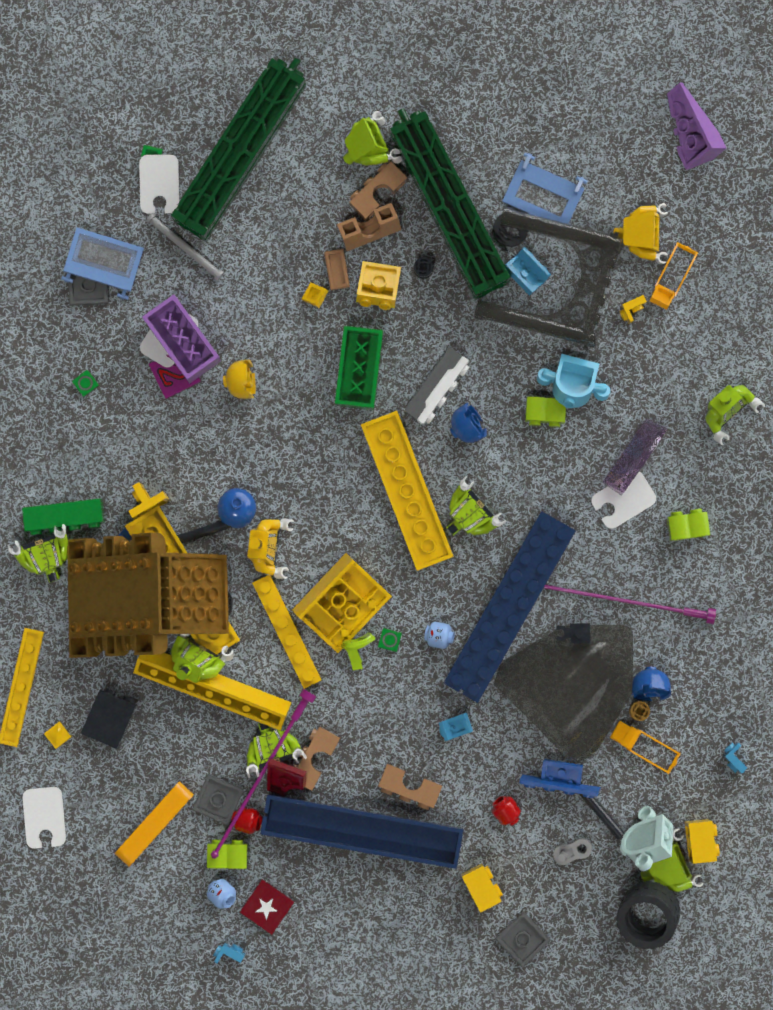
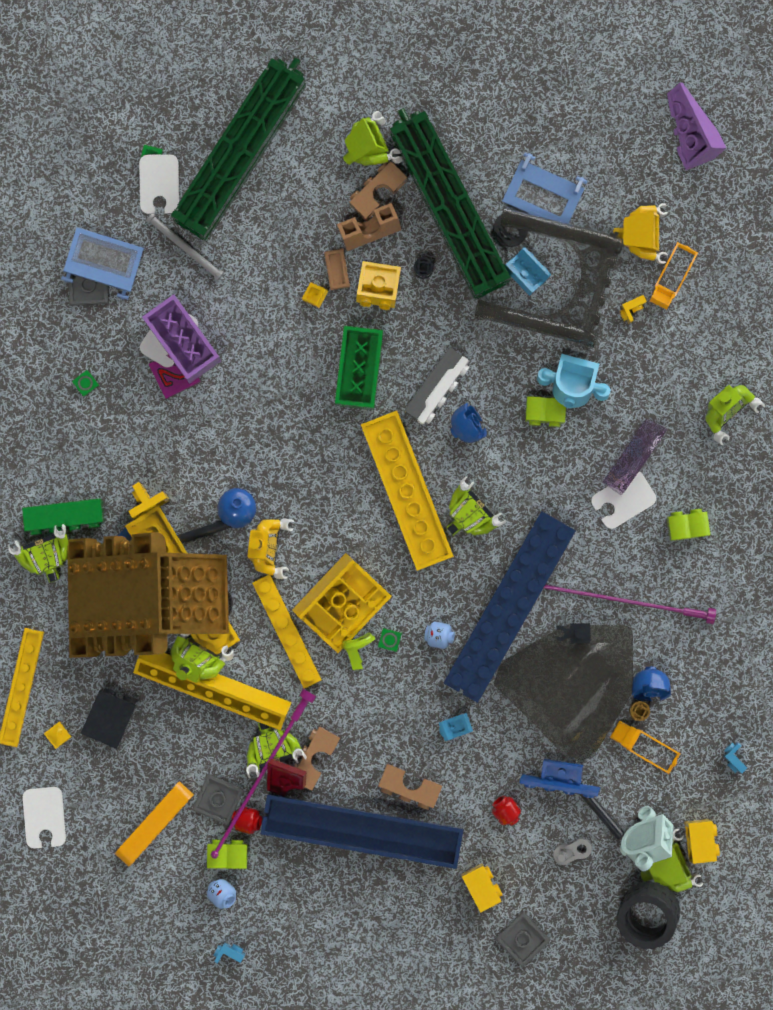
yellow cylinder [223,359,256,399] -> none
dark red tile [240,879,295,935] -> none

